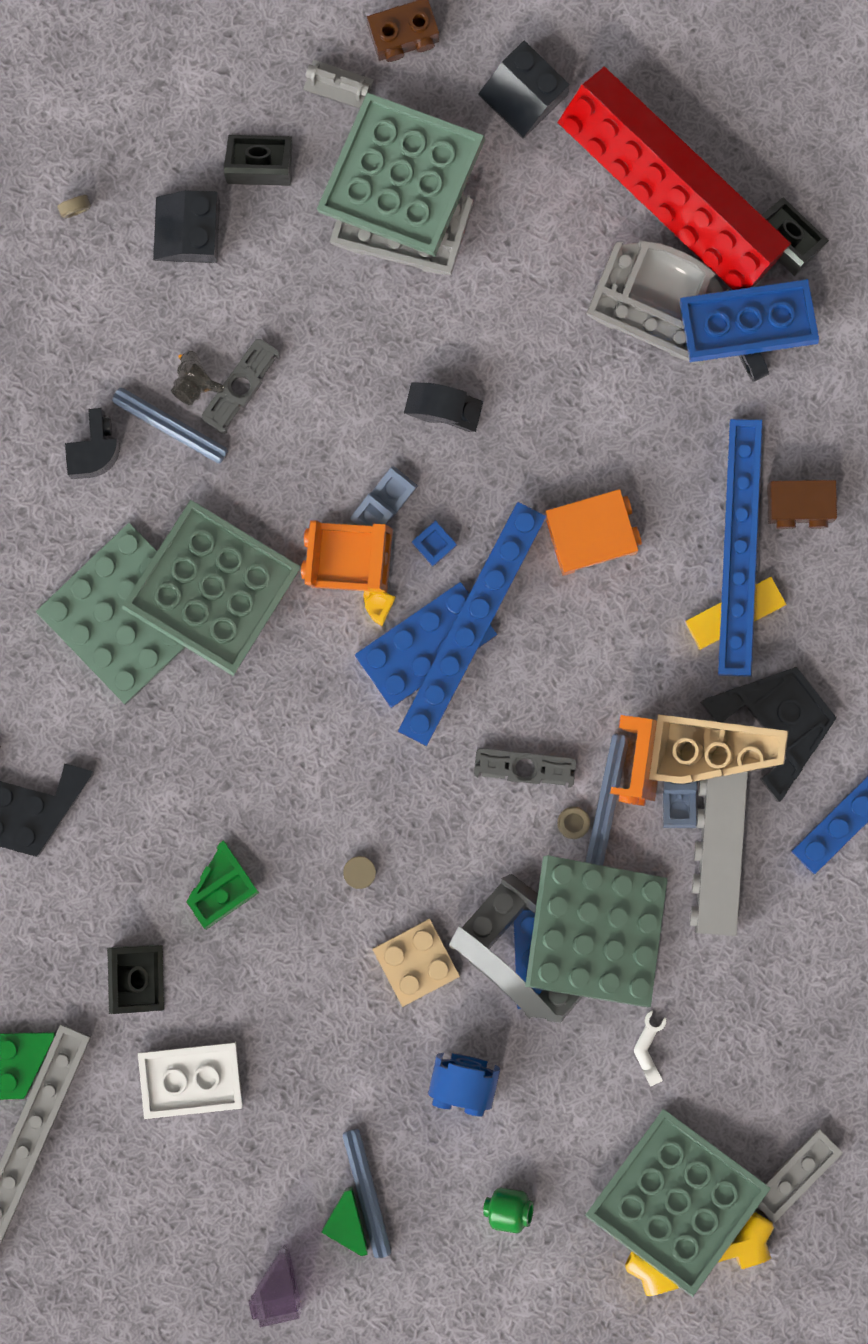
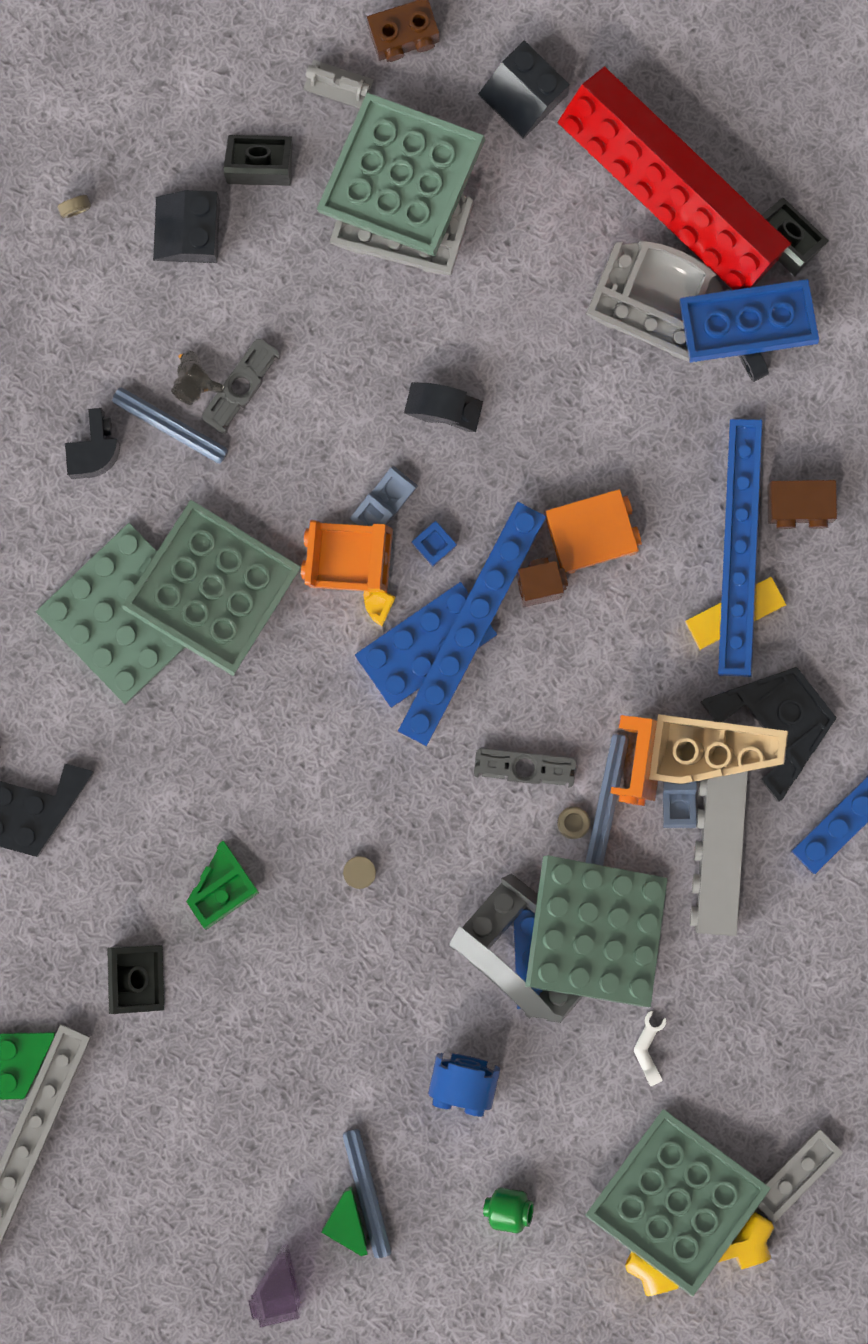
white plate [138,1042,243,1119] -> none
tan plate [372,919,460,1007] -> none
none -> reddish brown brick [516,557,568,608]

